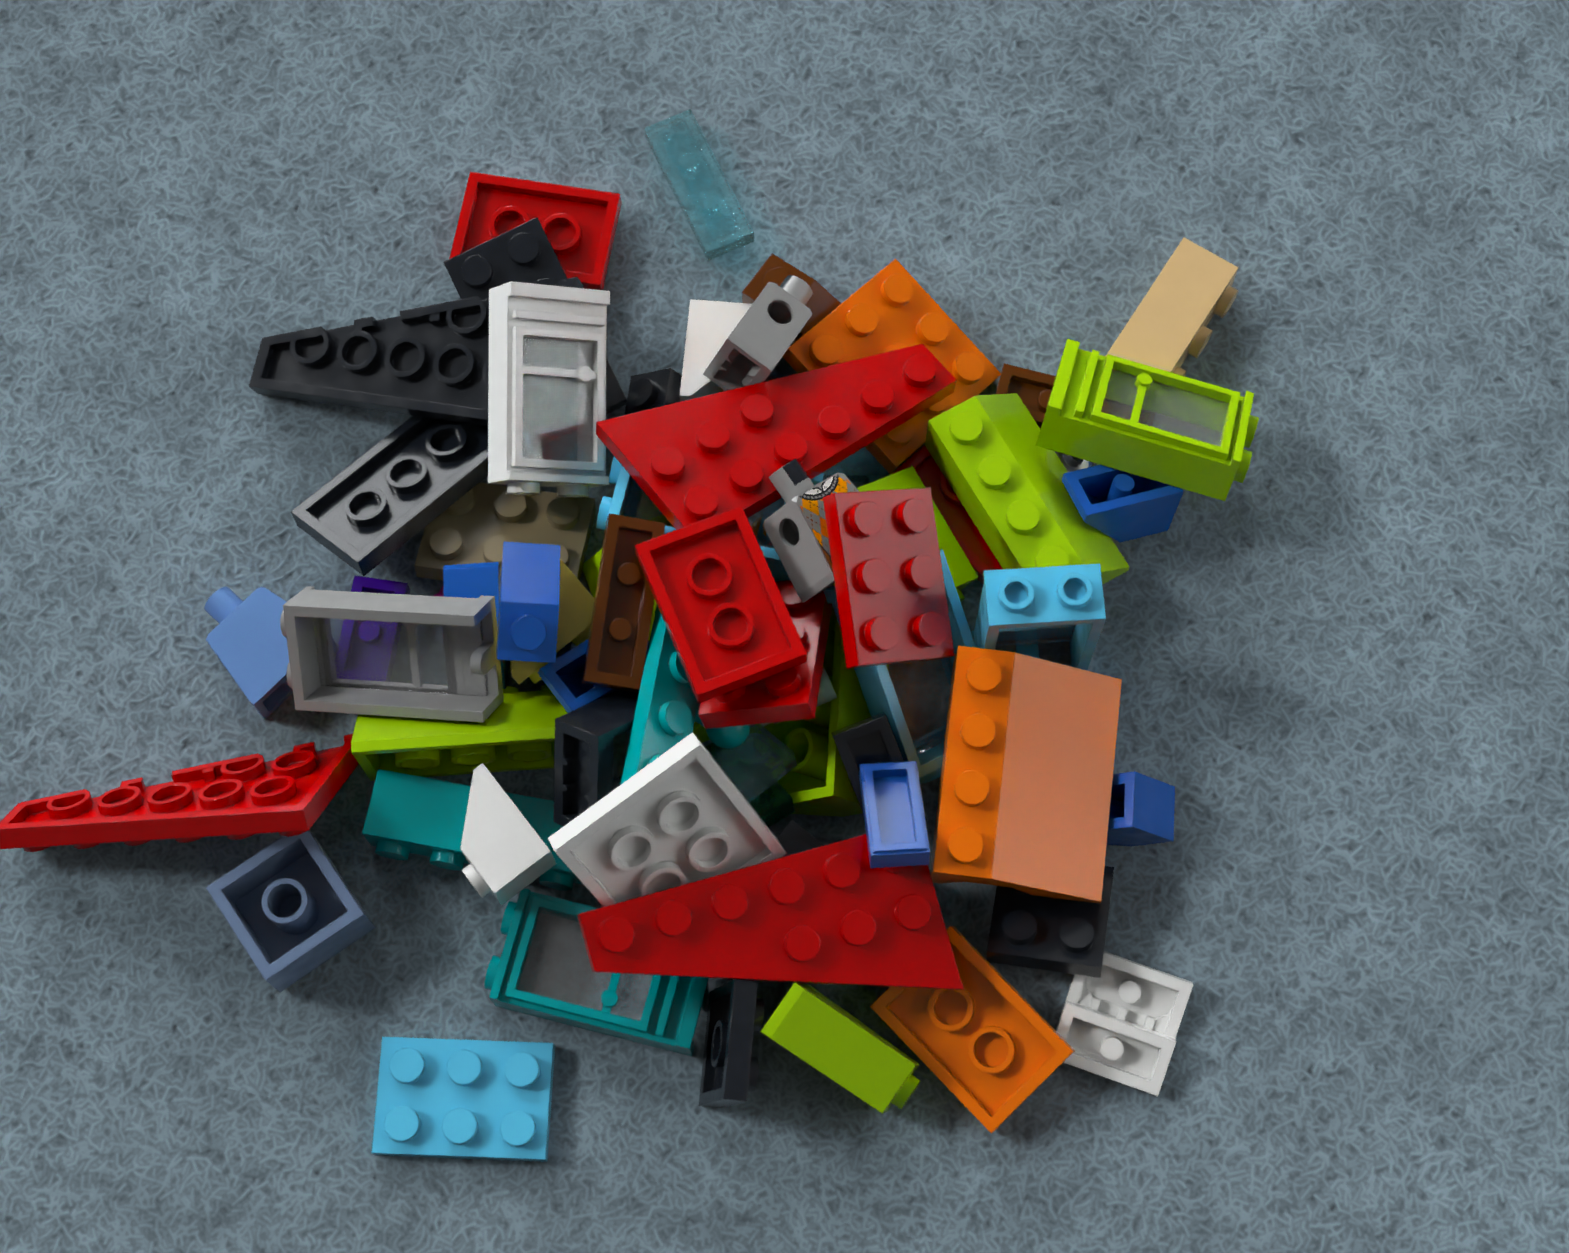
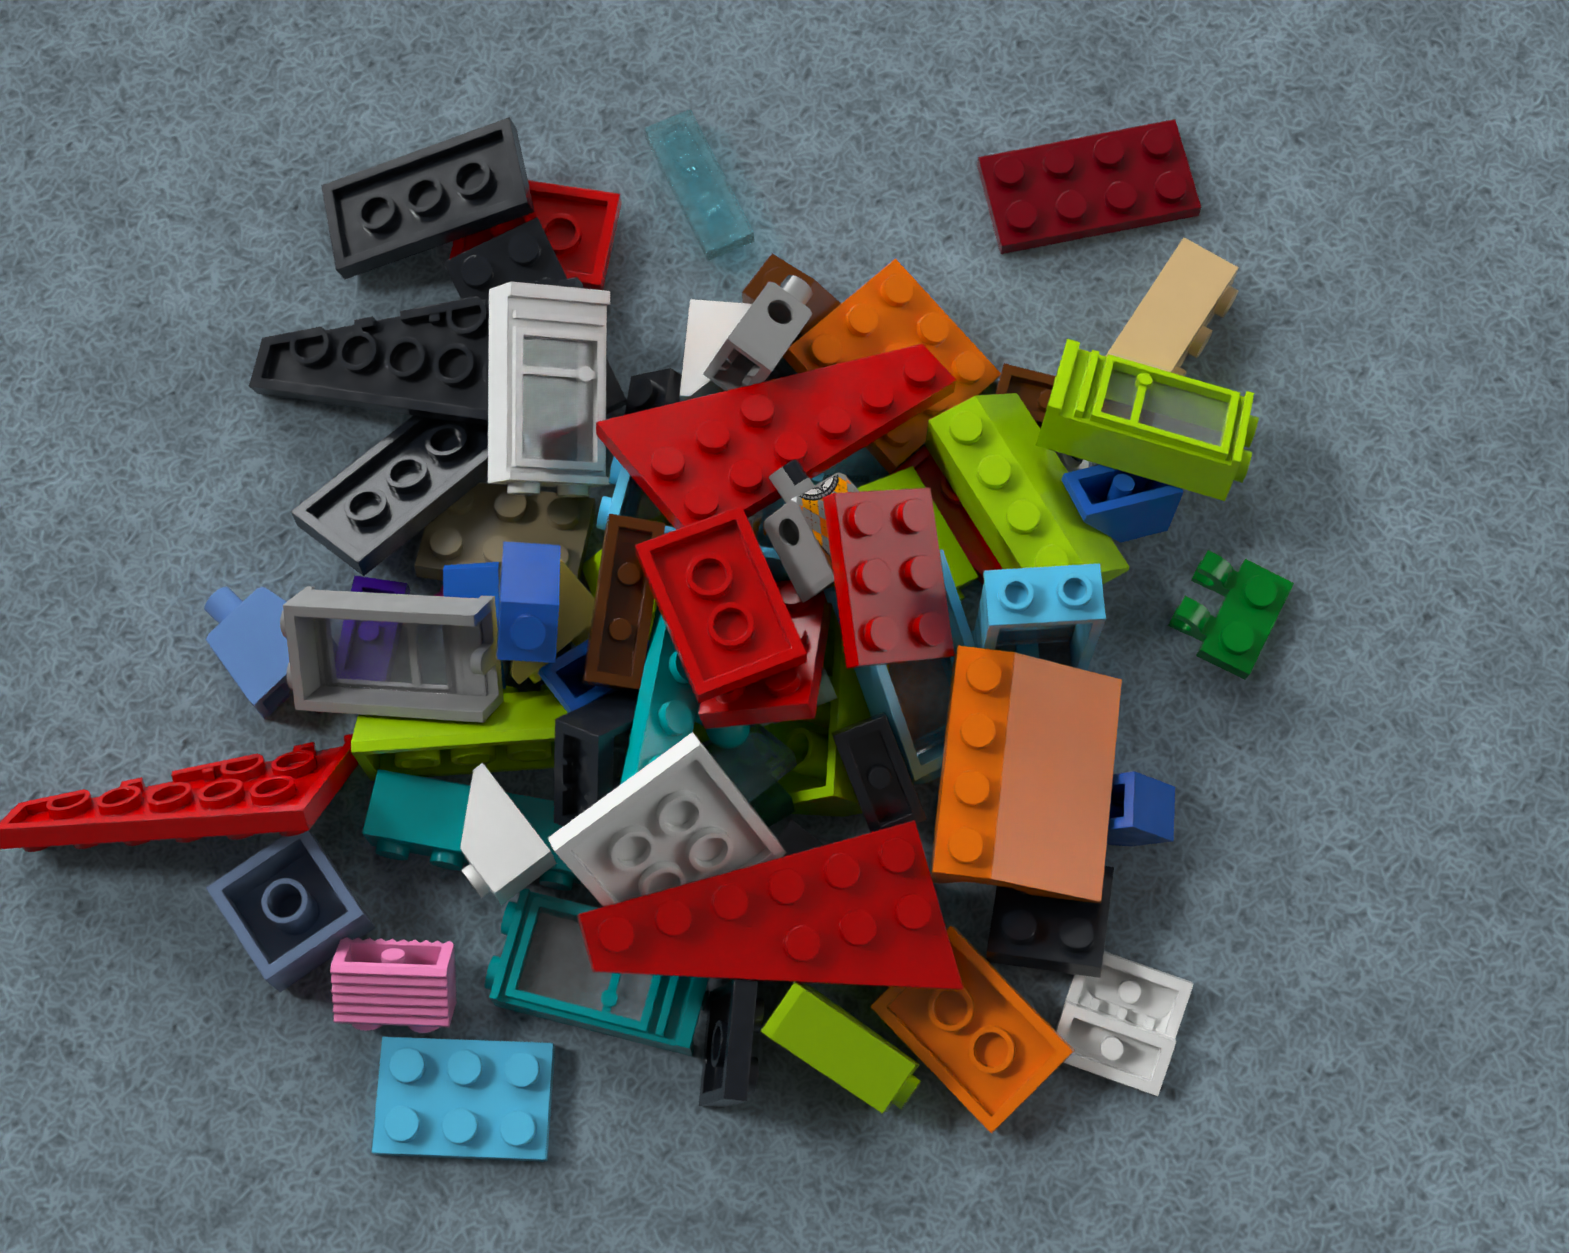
tile [859,761,930,868] -> none
none -> black plate [321,117,535,279]
none -> bright pink brick [330,937,457,1033]
none -> dark red plate [977,119,1201,254]
none -> green plate [1168,550,1294,680]

